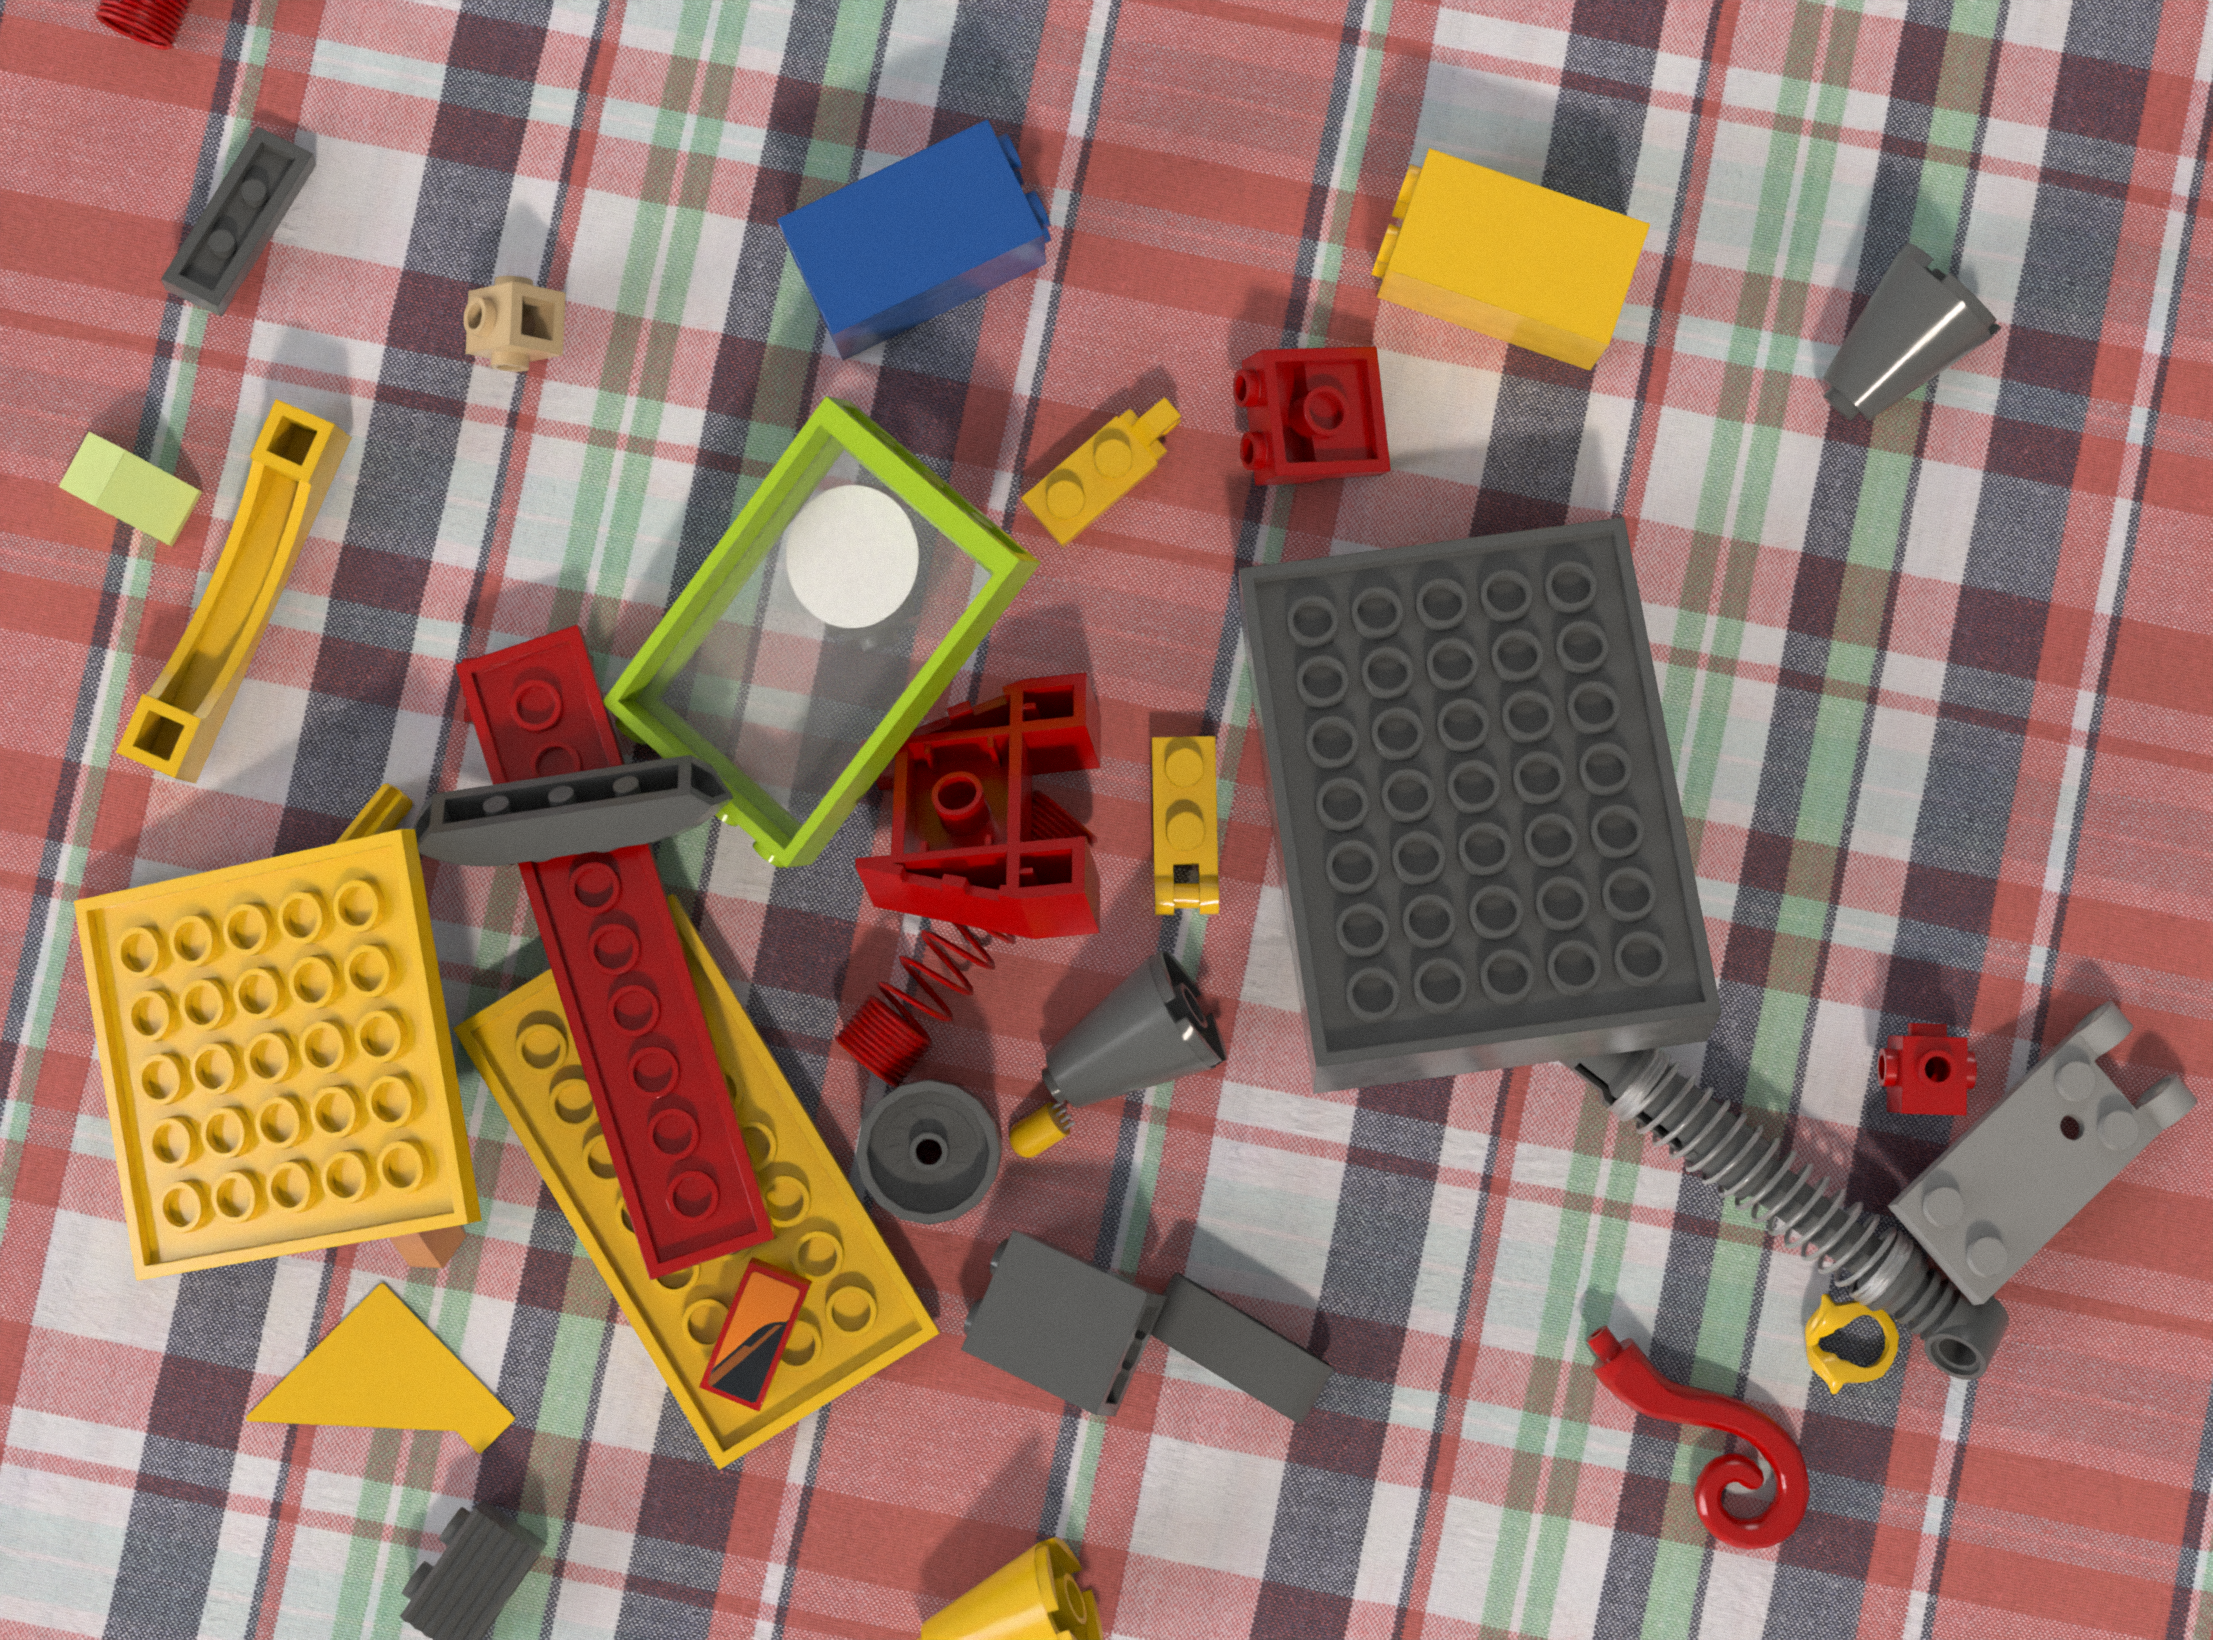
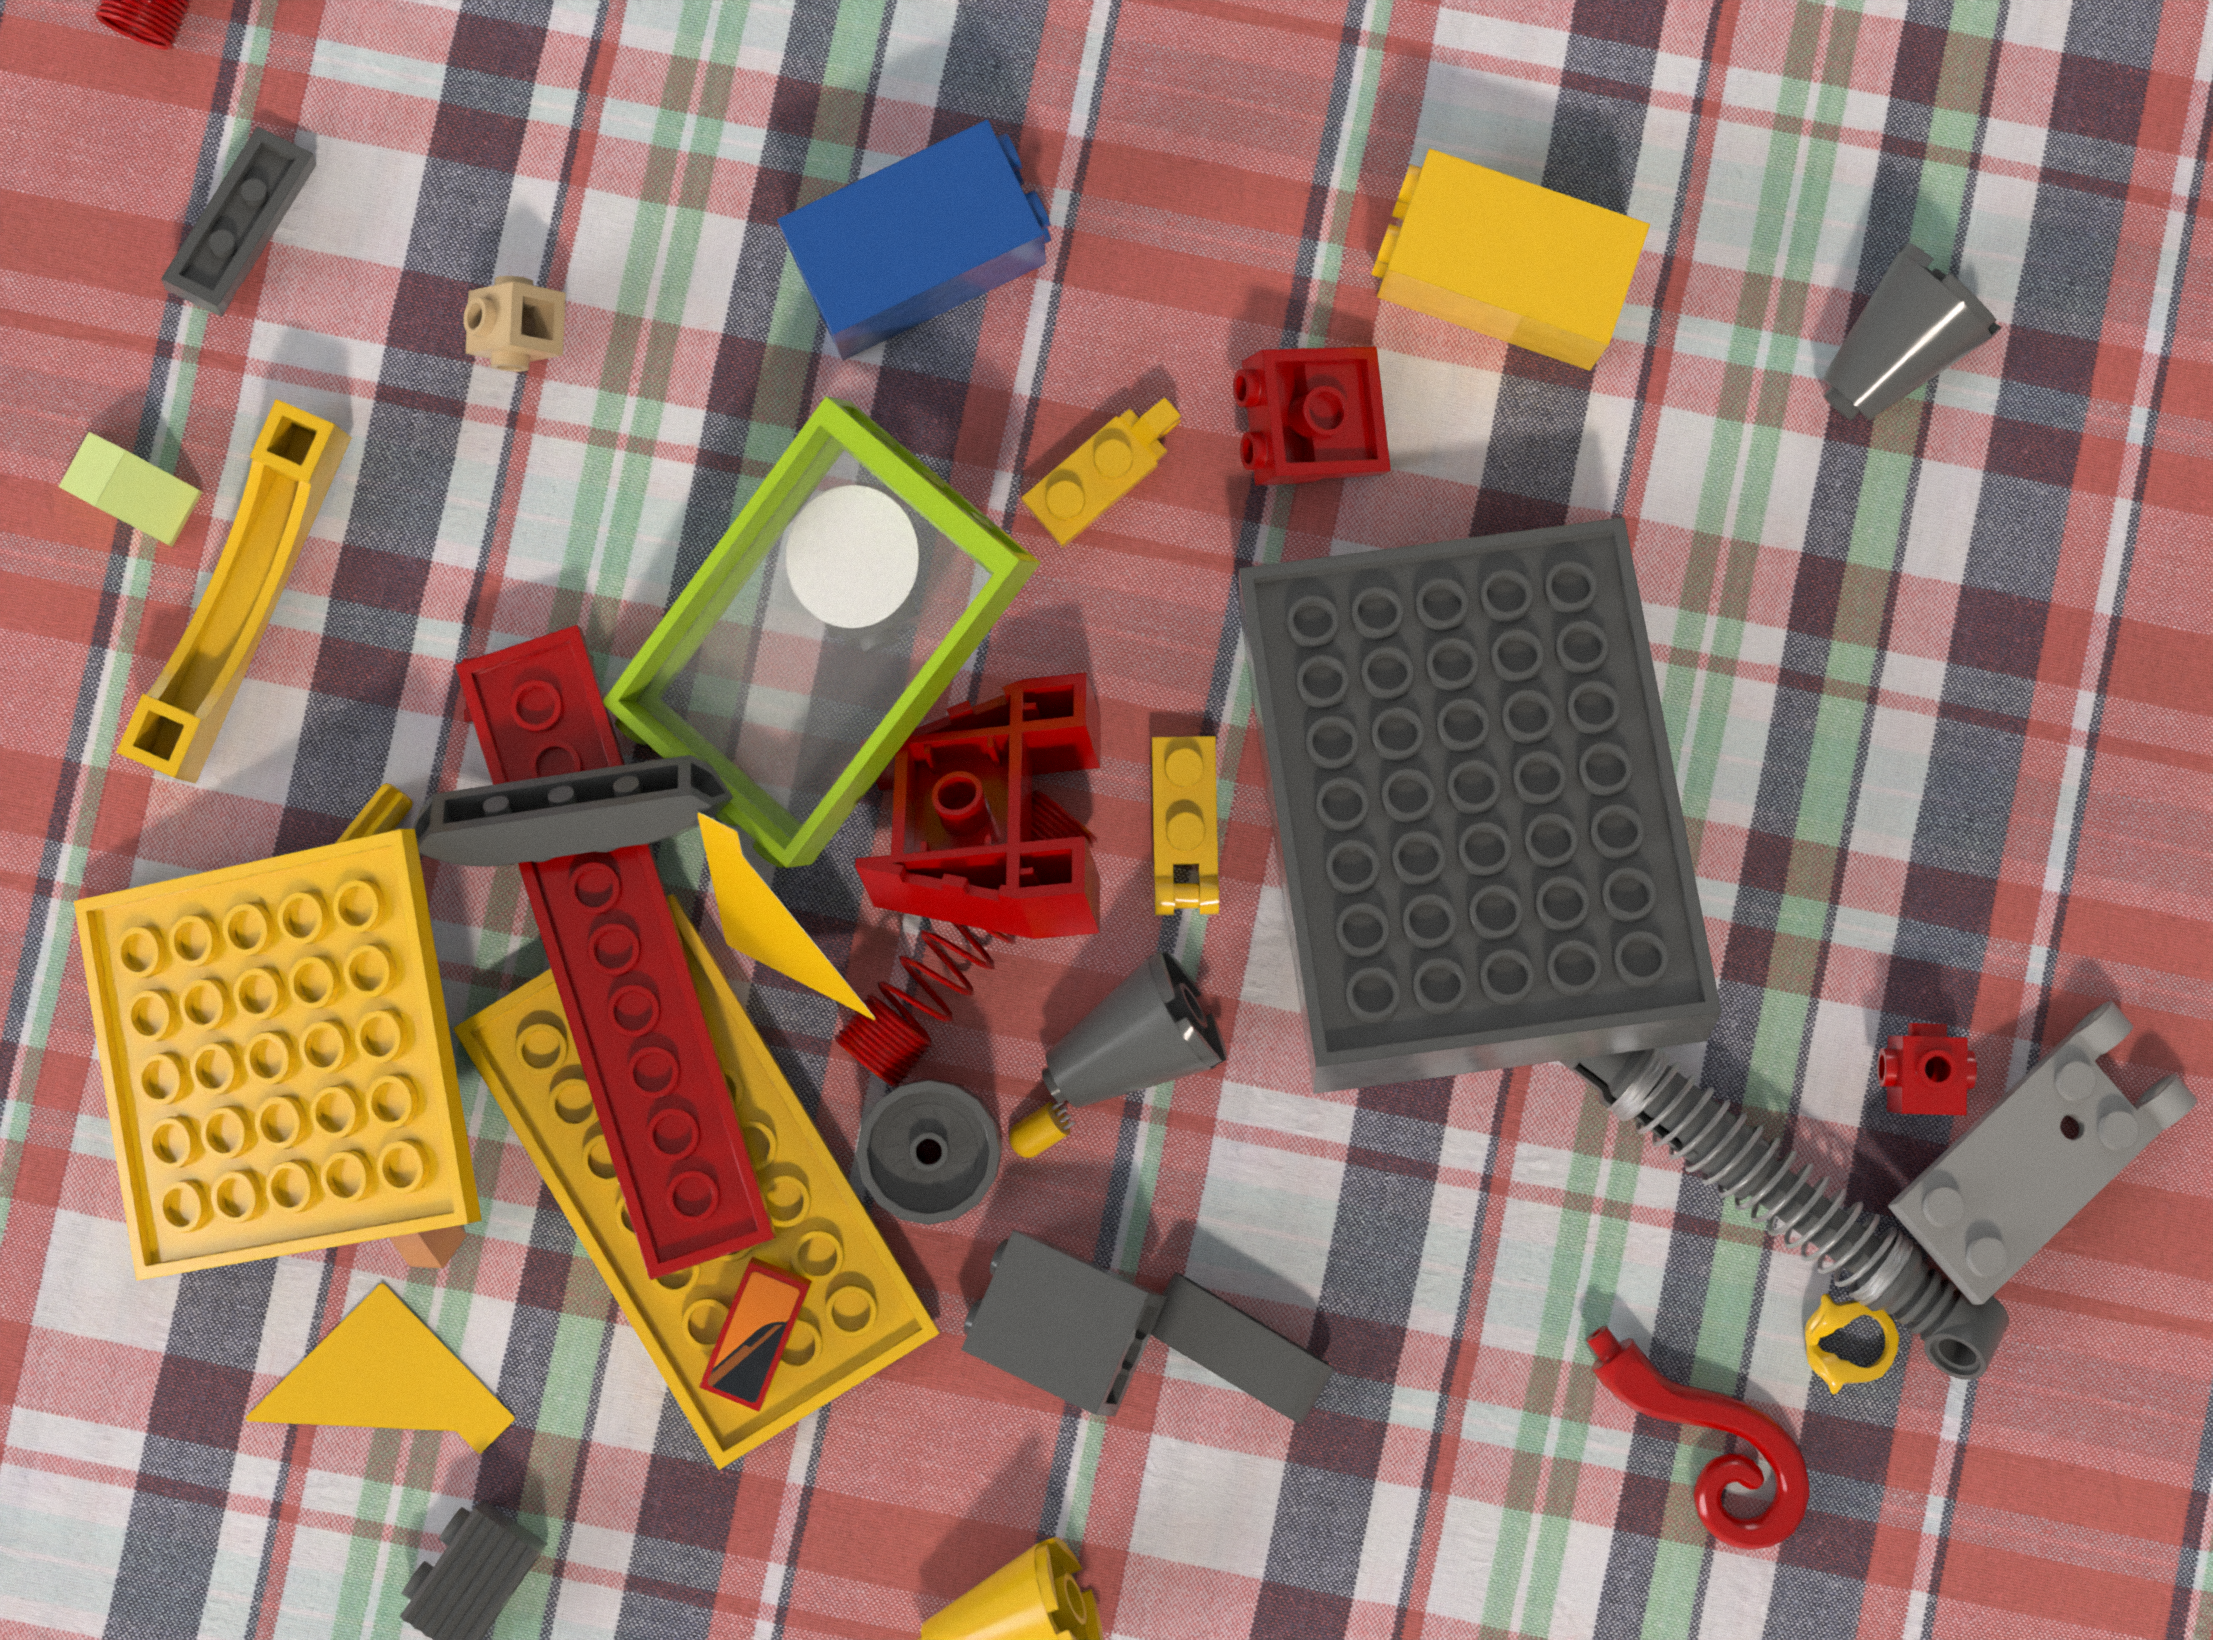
none -> yellow sticker [697,812,875,1020]

